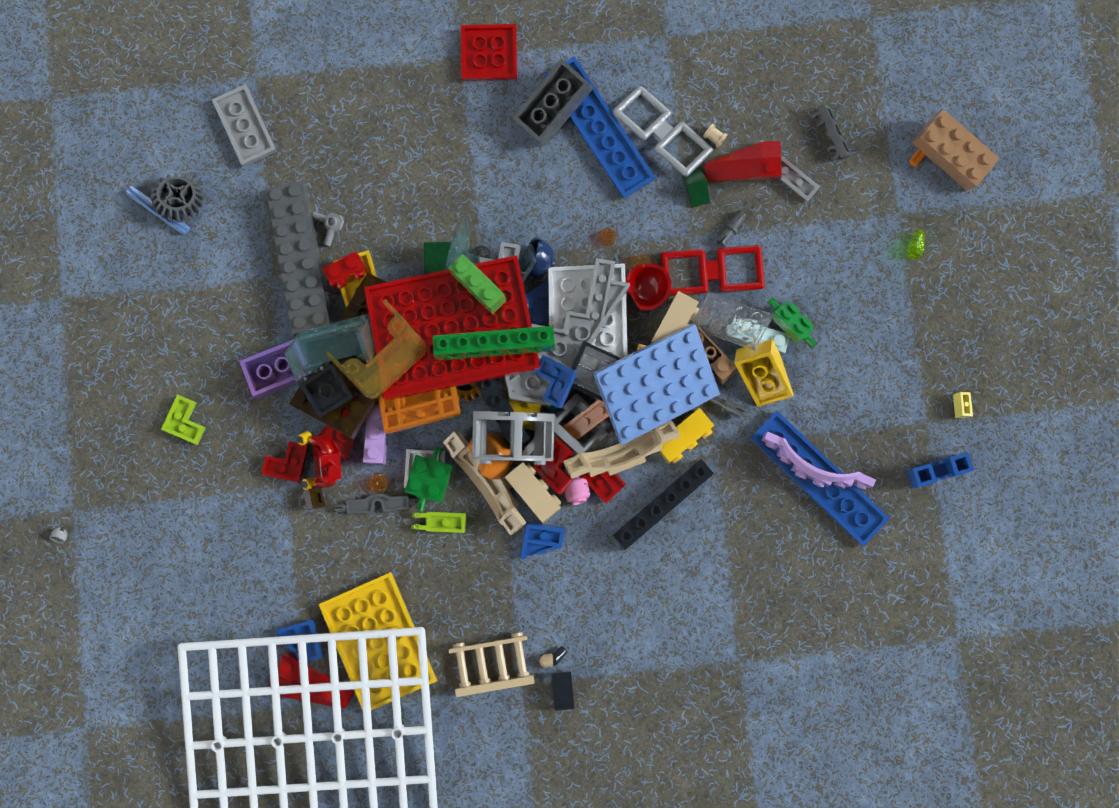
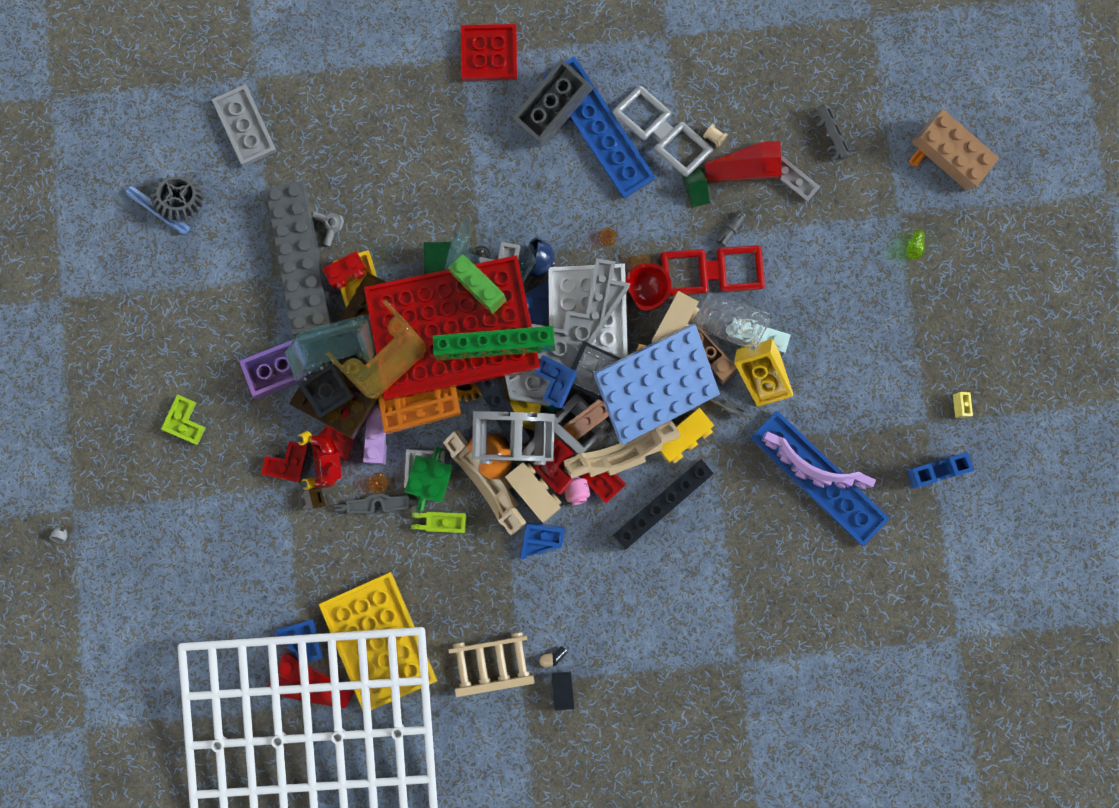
green plate [767,297,818,349] -> none

